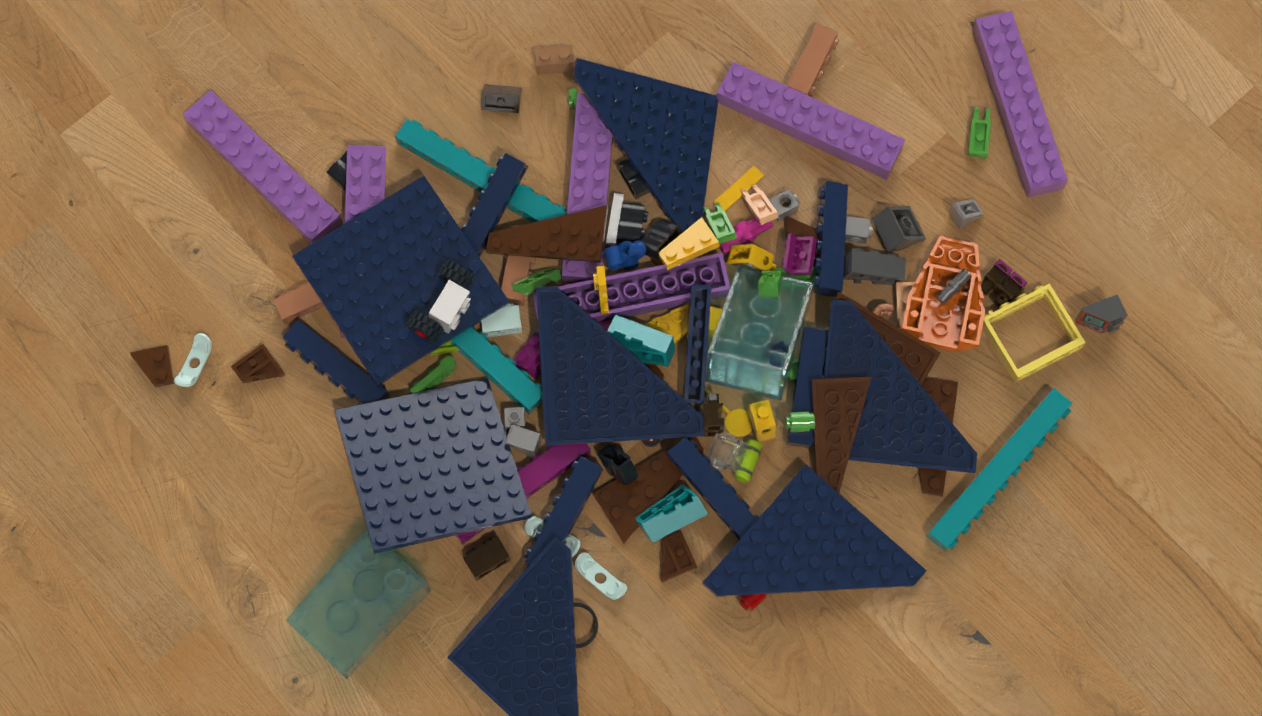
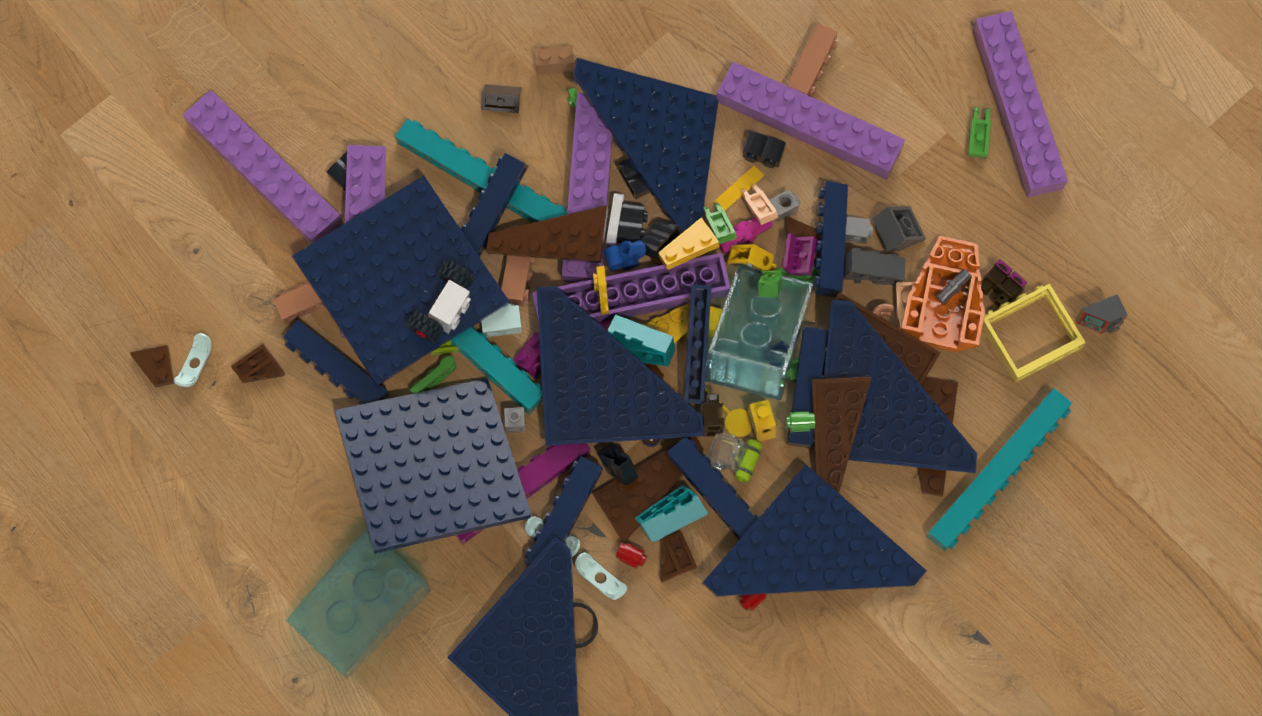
dark brown brick [463,537,510,581] -> none
light grey slope [505,425,542,458] -> none
bright green hinge [512,268,562,295] -> none
light grey slope [949,199,984,230] -> none
none -> red brick [616,543,647,569]
none -> black brick [743,131,786,168]

